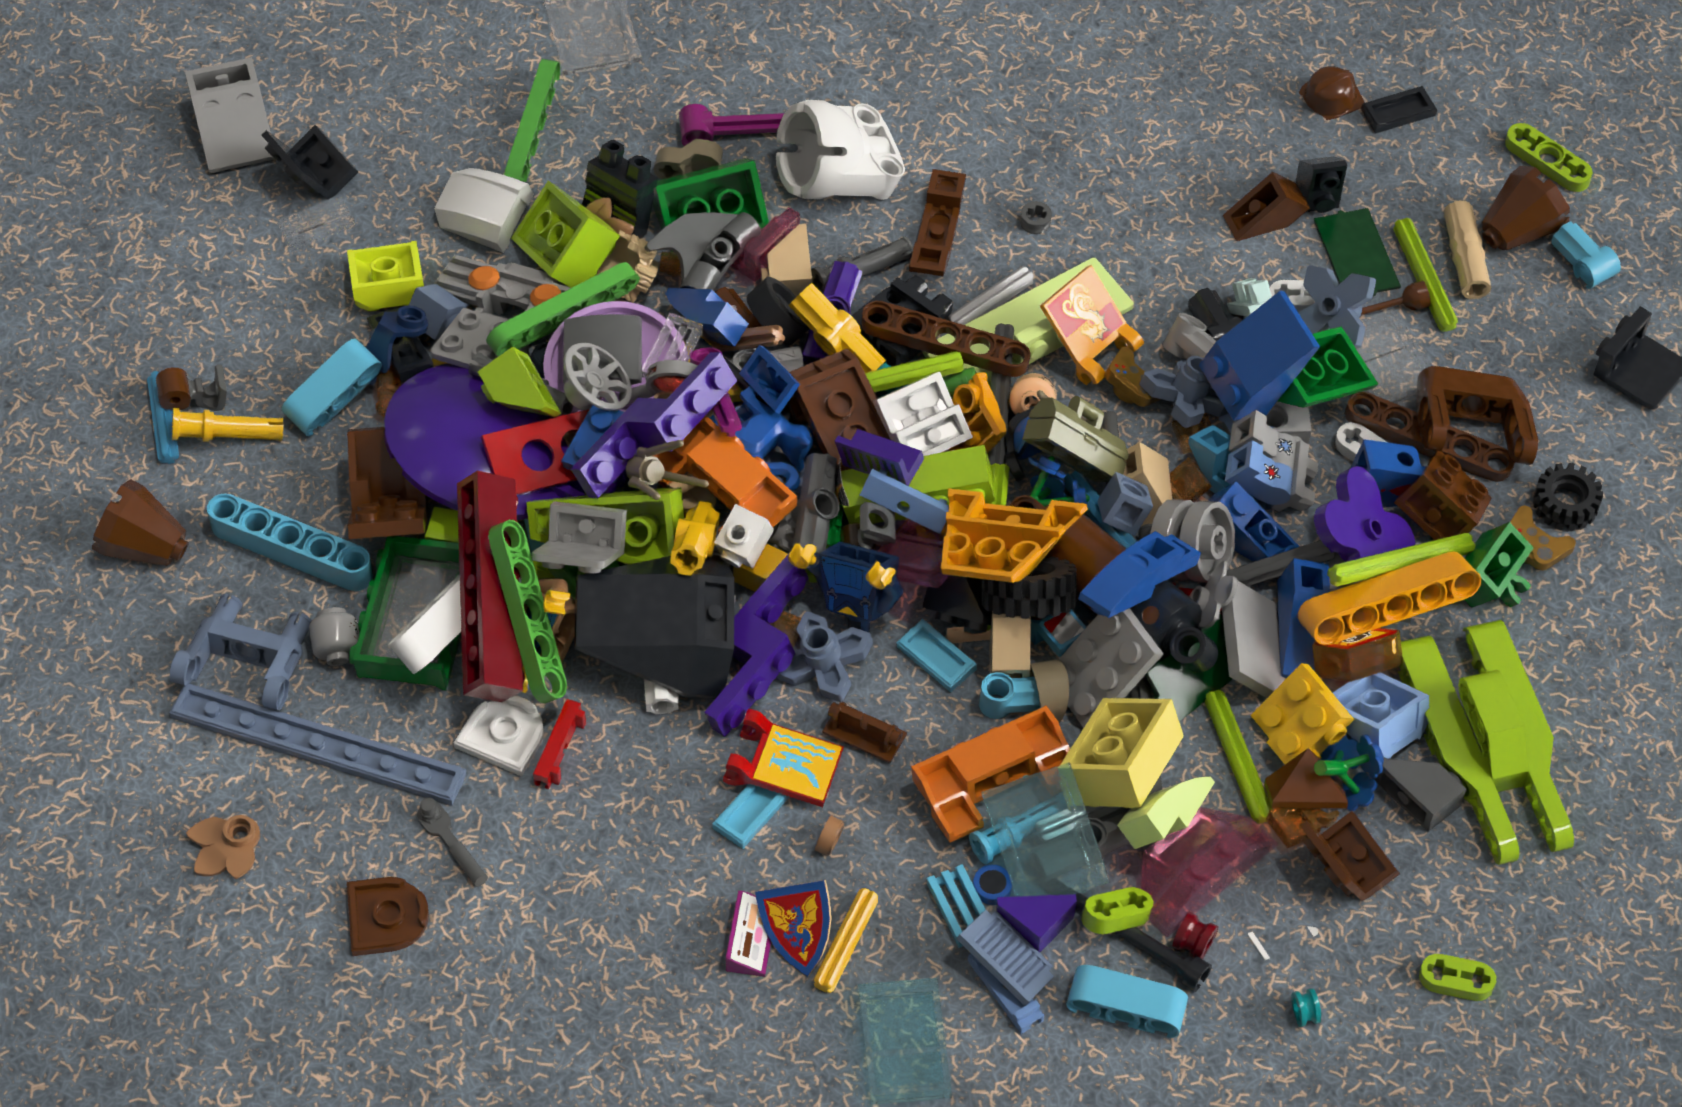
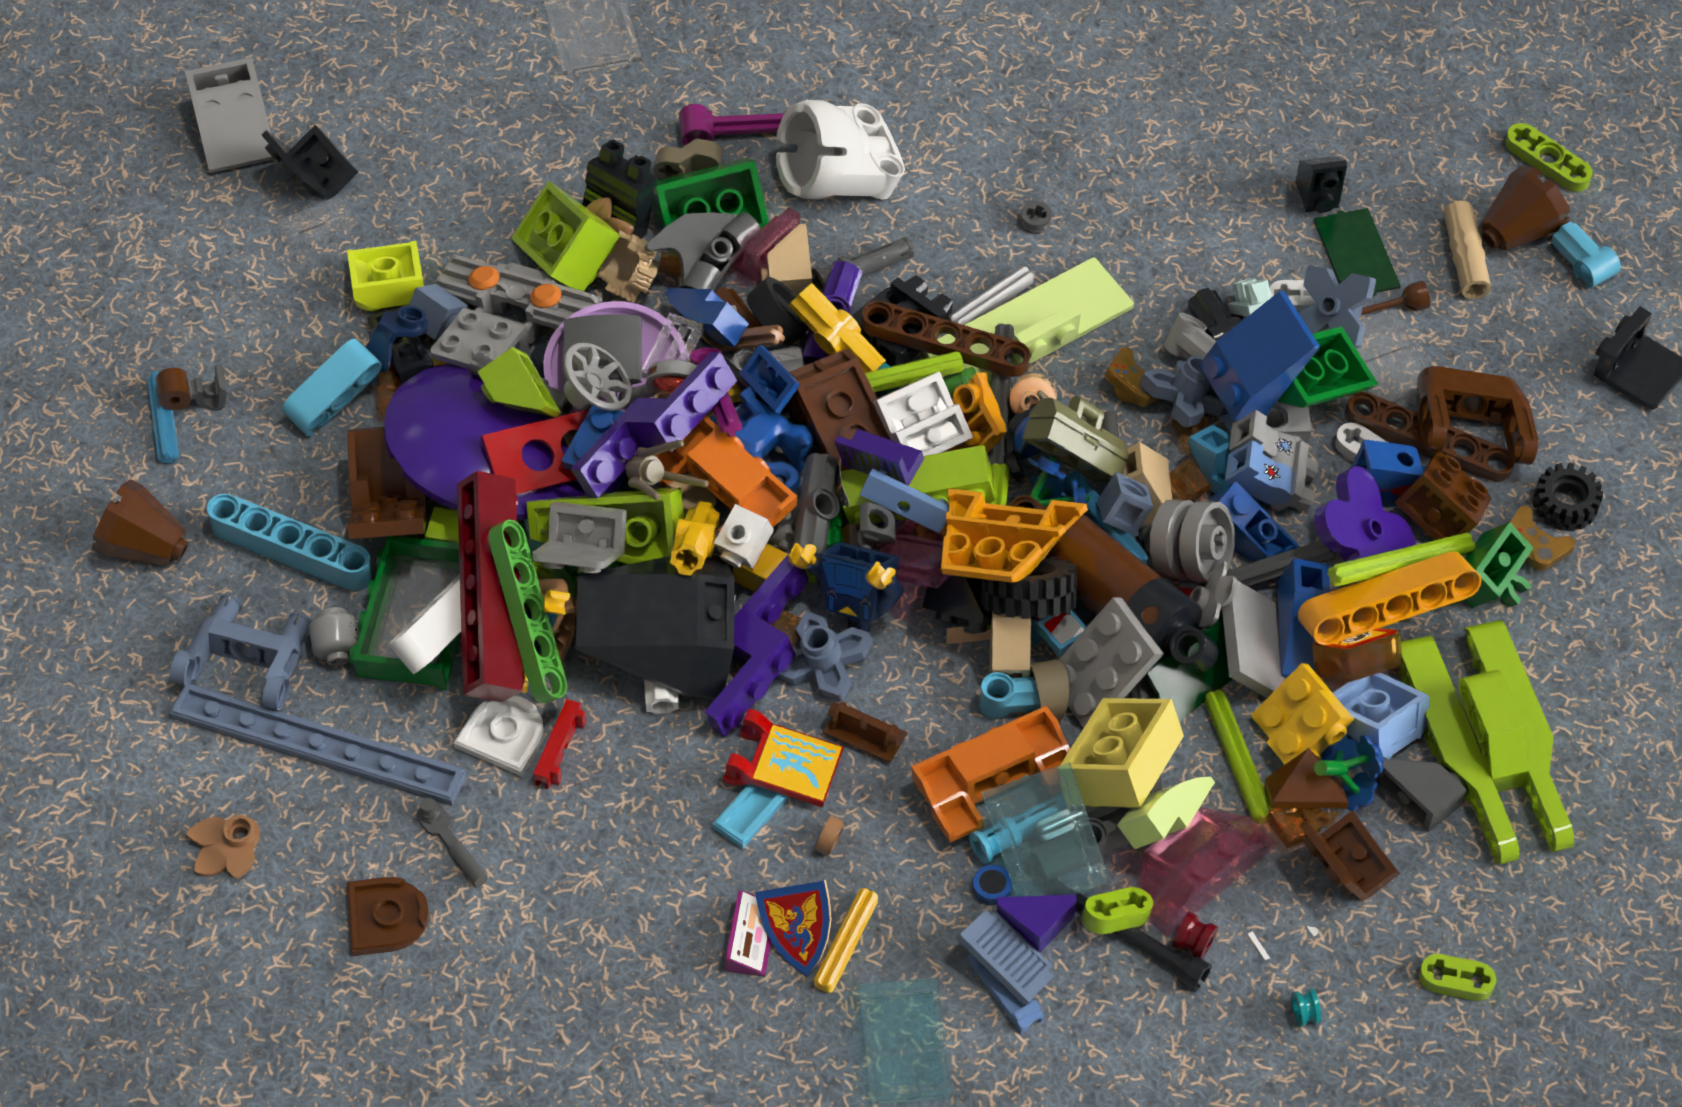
yellow pin [172,408,283,442] -> none
white slope [434,168,534,253] -> none
bright green beam [486,262,640,356] -> none
bright green beam [504,59,560,182] -> none
medium azure tile [896,618,977,692] -> none
reddish brown slope [909,169,966,277] -> none
medium azure tile [927,864,986,948] -> none
flag [1040,265,1144,385] -> none
medium azure beam [1066,965,1188,1038] -> none
blue slope [1078,531,1201,618] -> none
reddish brown slope [1223,172,1310,241] -> none
reddish brown piece [1299,66,1365,120] -> none
black tile [1361,86,1437,134] -> none
lime axle [1393,218,1458,332] -> none

